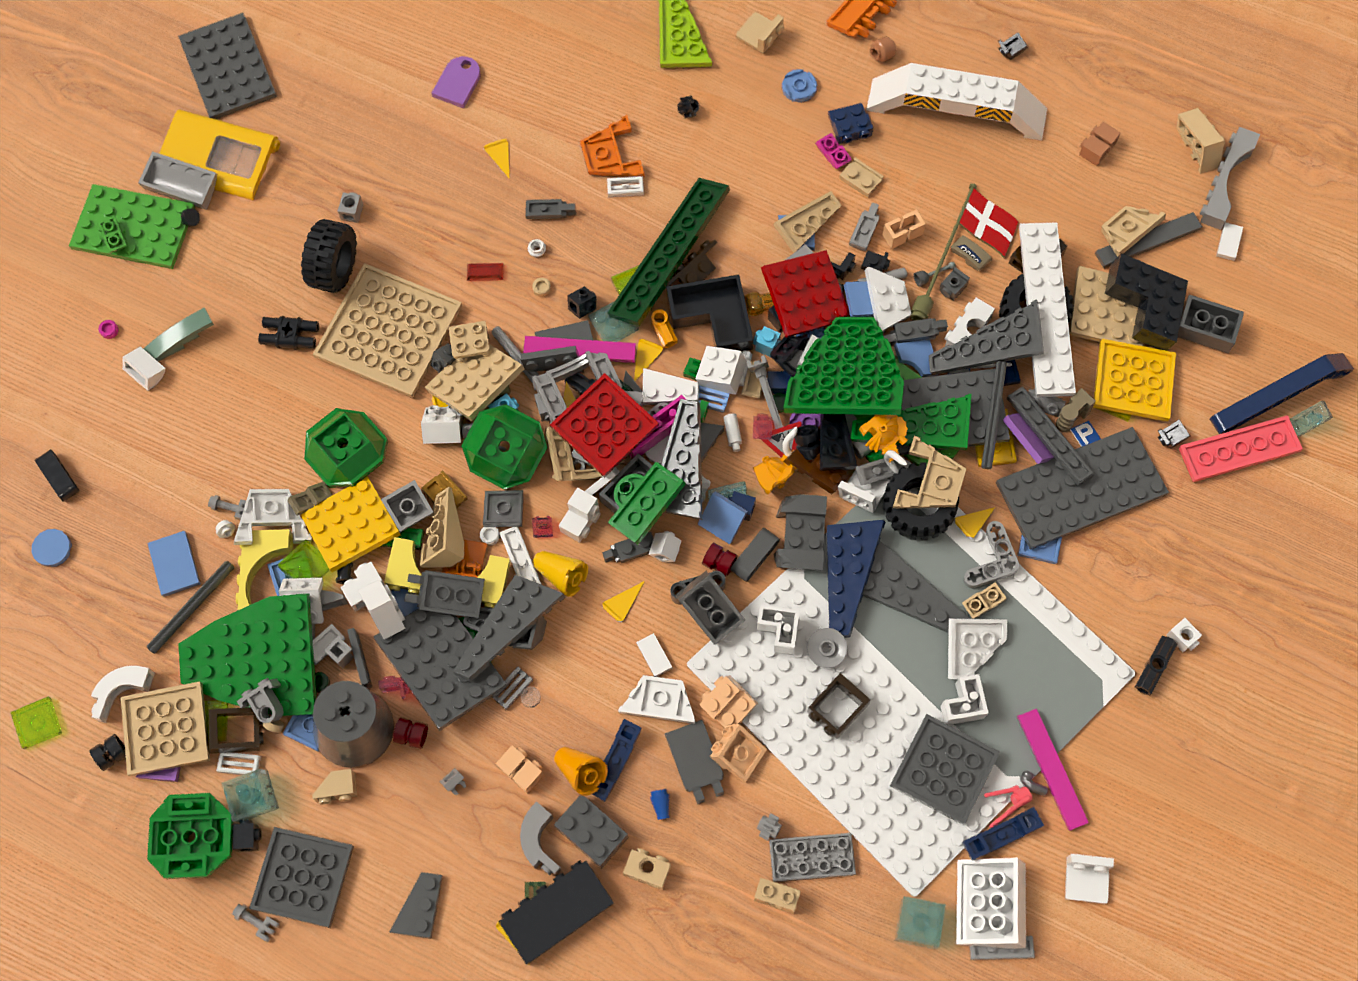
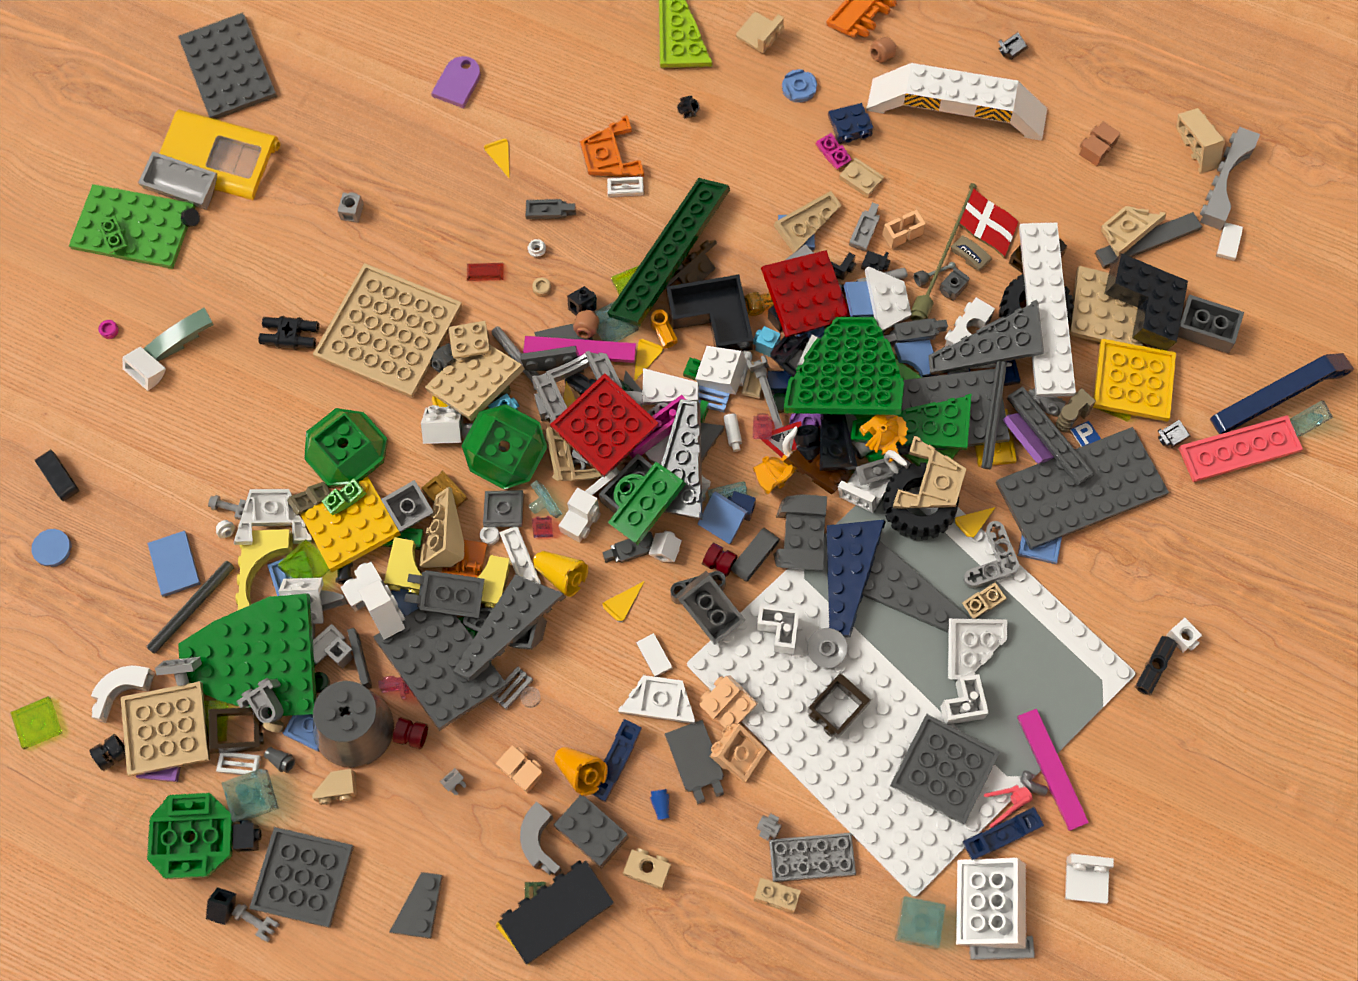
black tyre [301,219,357,293] -> none
none -> light grey tile [155,657,202,686]
none -> black brick [206,887,236,925]
none -> dark grey cone [264,747,295,773]
none -> bright green slope [322,478,367,515]
none -> clear light blue tile [528,480,562,518]
none -> nougat head [573,310,599,339]

